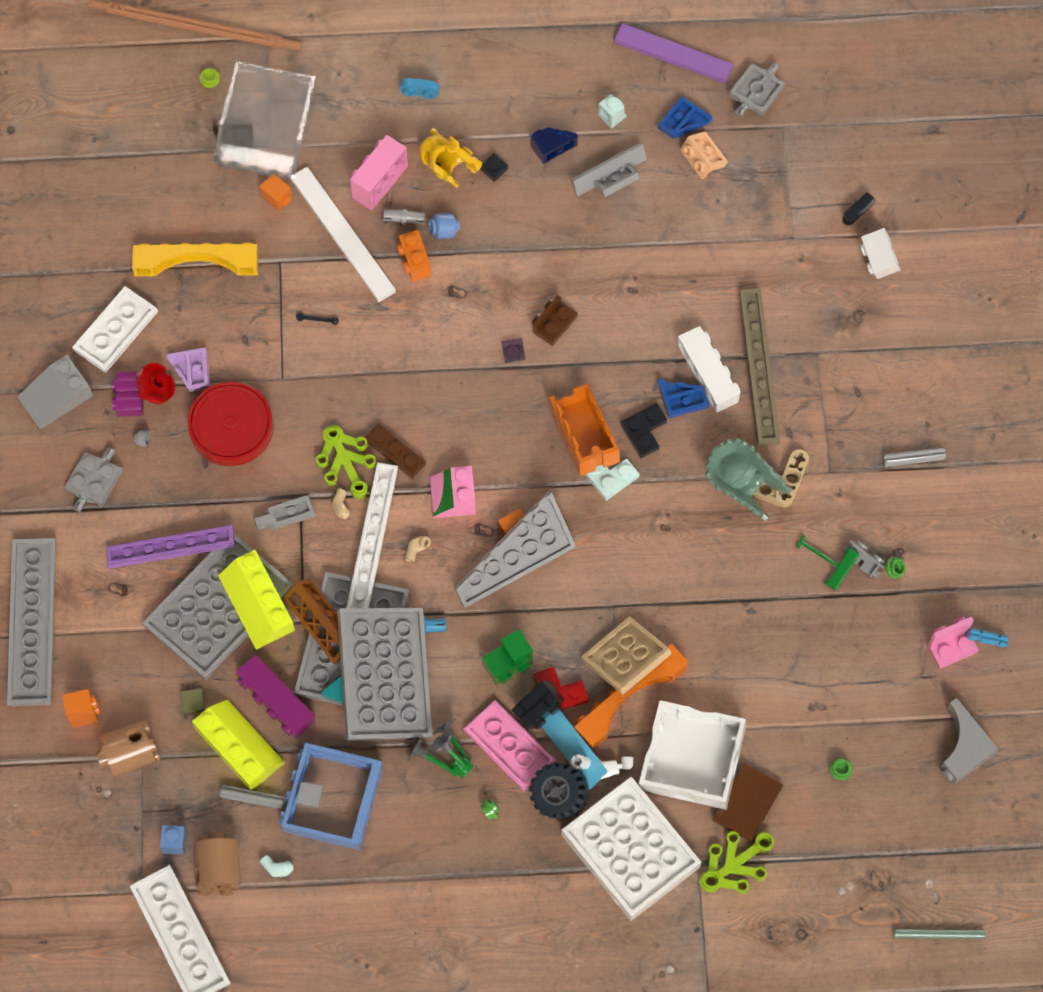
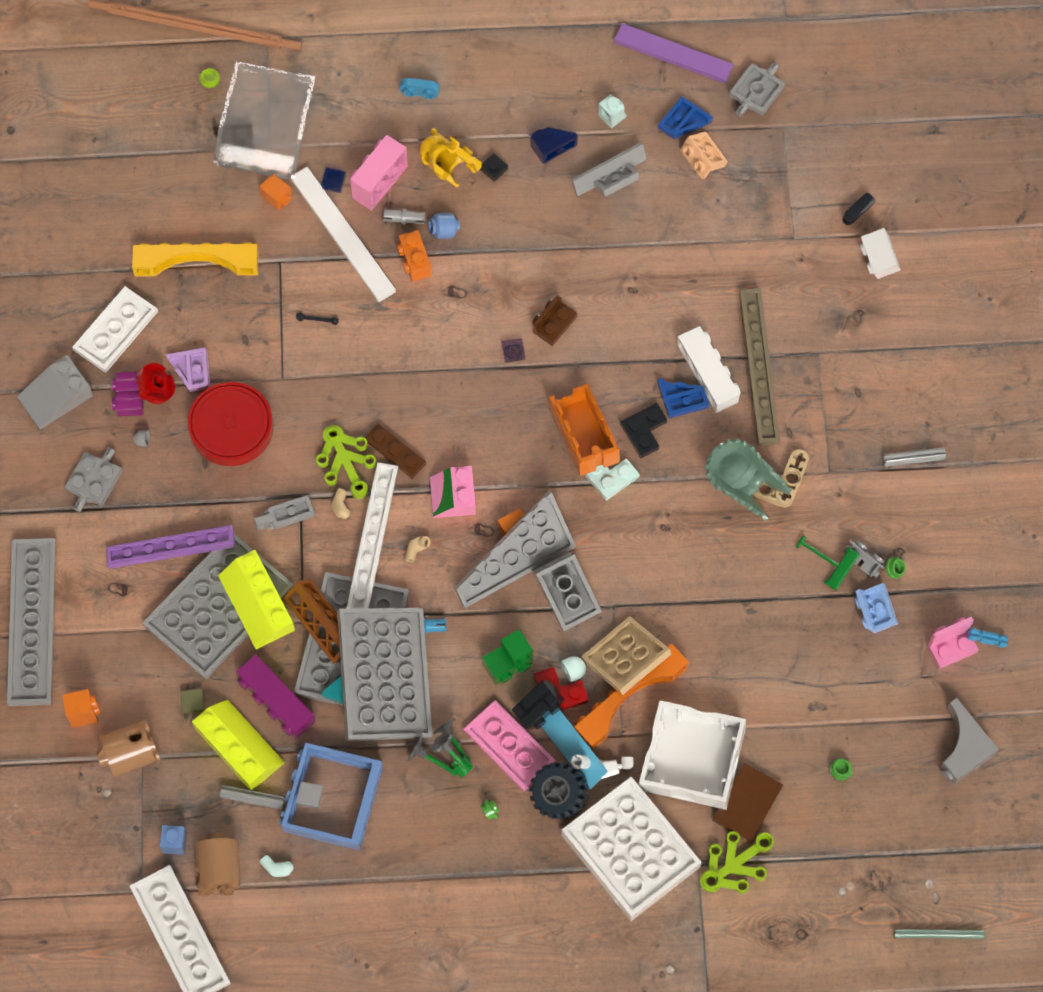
none -> clear blue tile [321,167,346,193]
none -> light grey slope [532,552,602,631]
none -> light aqua piece [561,657,586,683]
none -> light blue bracket [855,583,898,633]

